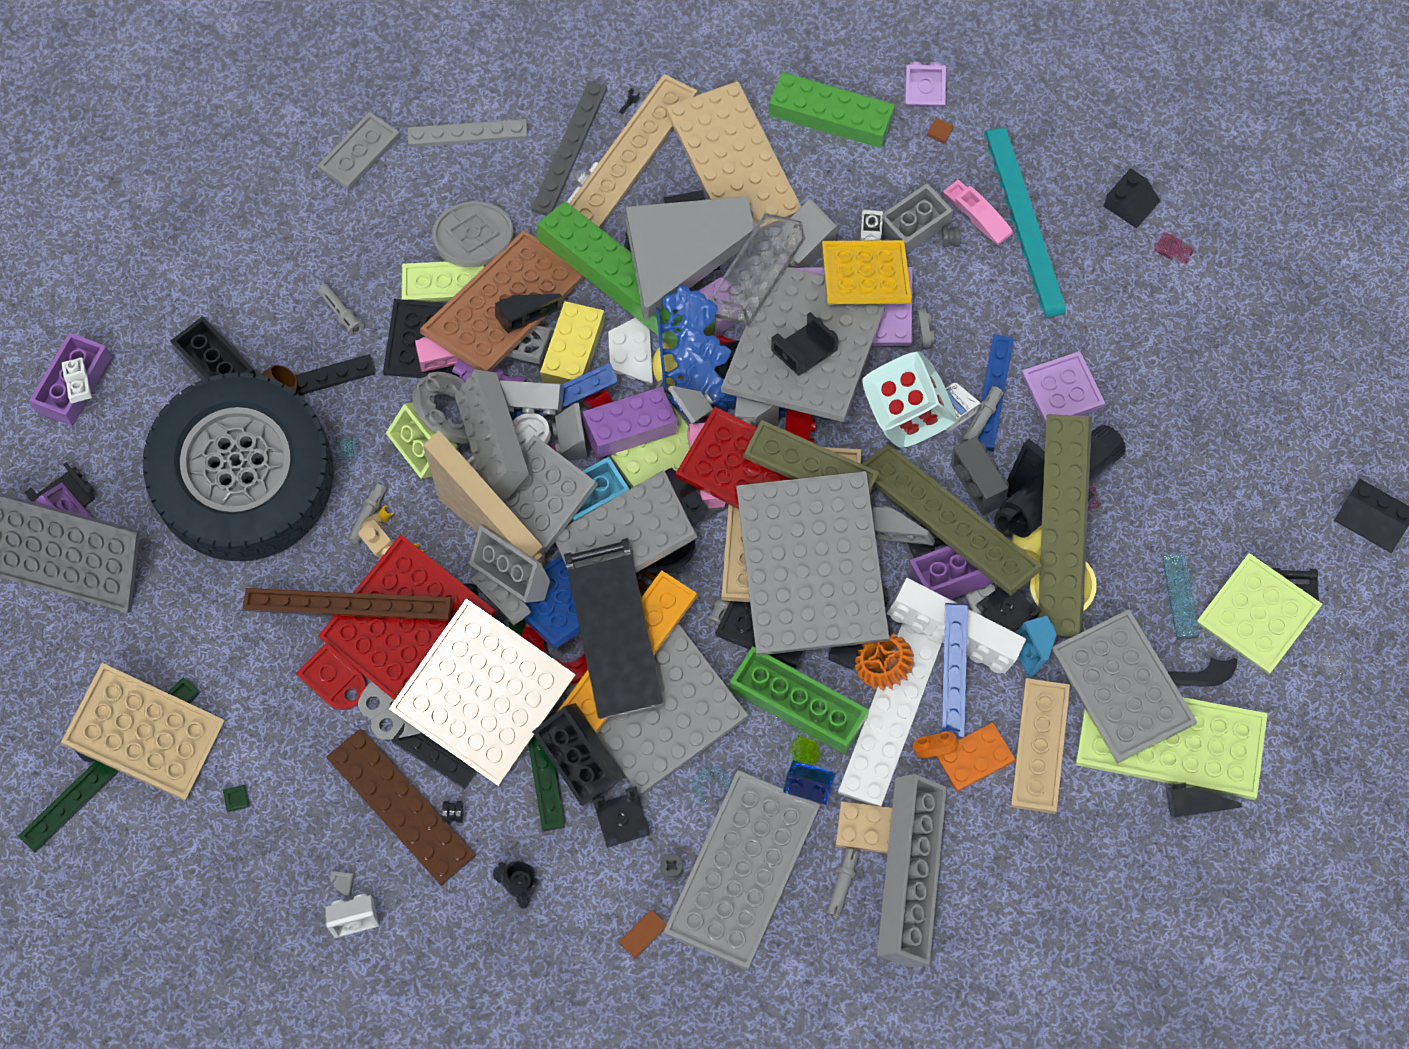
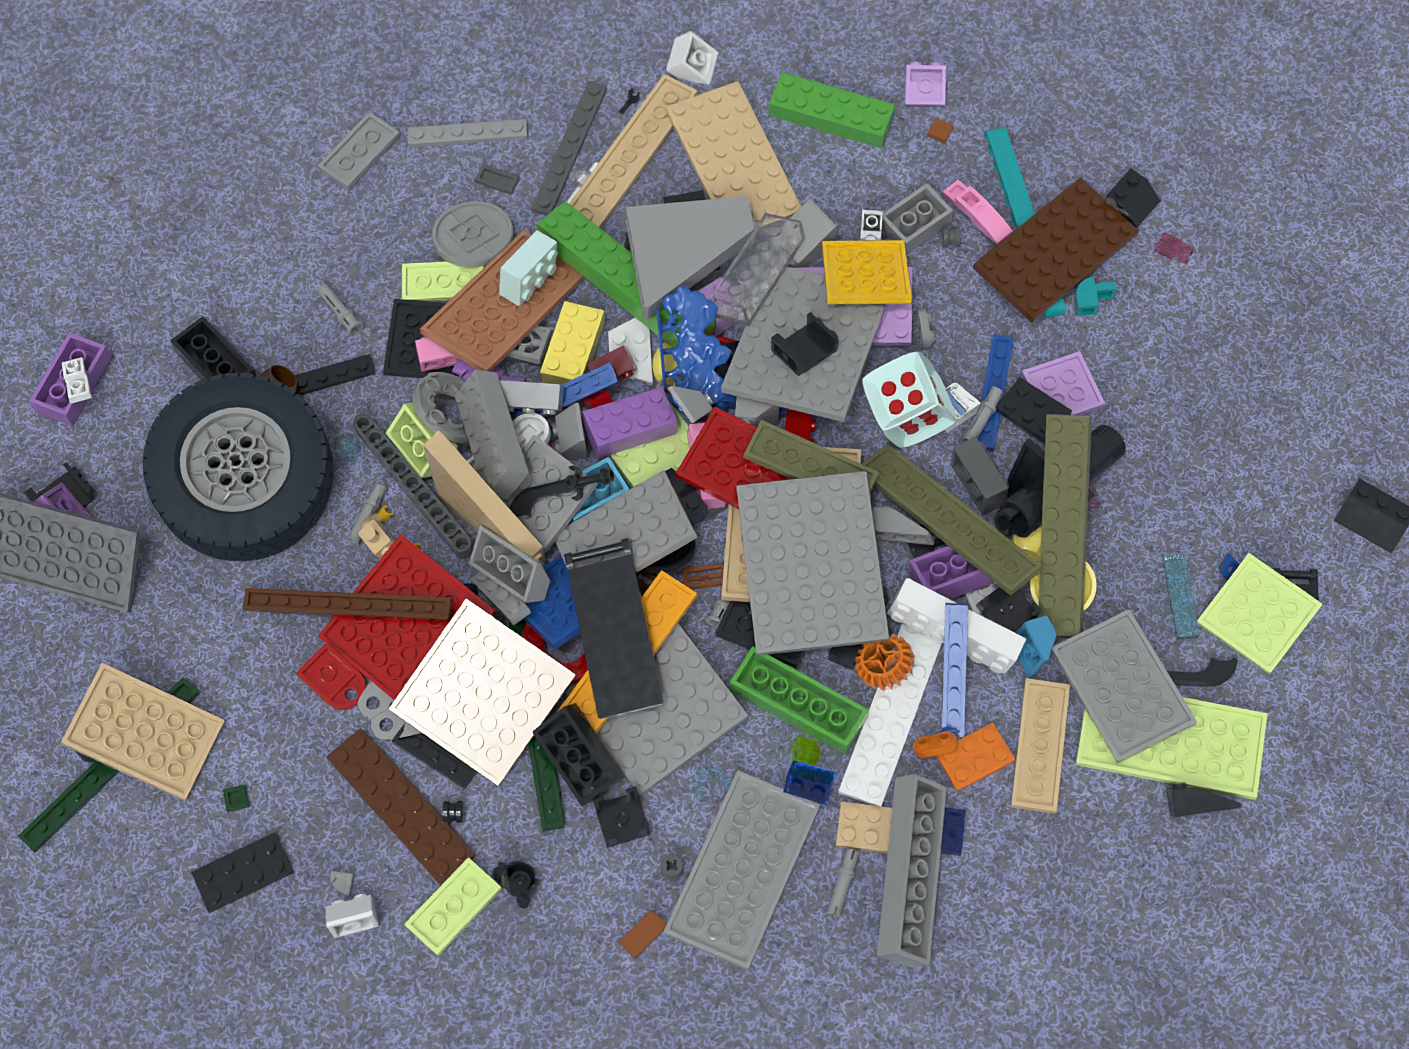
black slope [495,293,562,333] -> none
none -> black plate [191,832,293,913]
none -> dark grey beam [353,414,473,559]
none -> yellowish green plate [404,857,502,956]
none -> dark grey tile [475,164,519,195]
none -> light aqua brick [499,230,558,307]
none -> black sword [509,466,615,517]
none -> dark red brick [586,345,638,380]
none -> white slope [666,31,718,85]
none -> dark orange tile [682,563,724,590]
none -> clear blue plate [940,807,966,856]
none -> reddish brown plate [972,178,1139,323]
none -> black plate [996,377,1072,443]
none -> teal brick [1074,277,1117,316]
none -> blue slope [1218,554,1240,580]

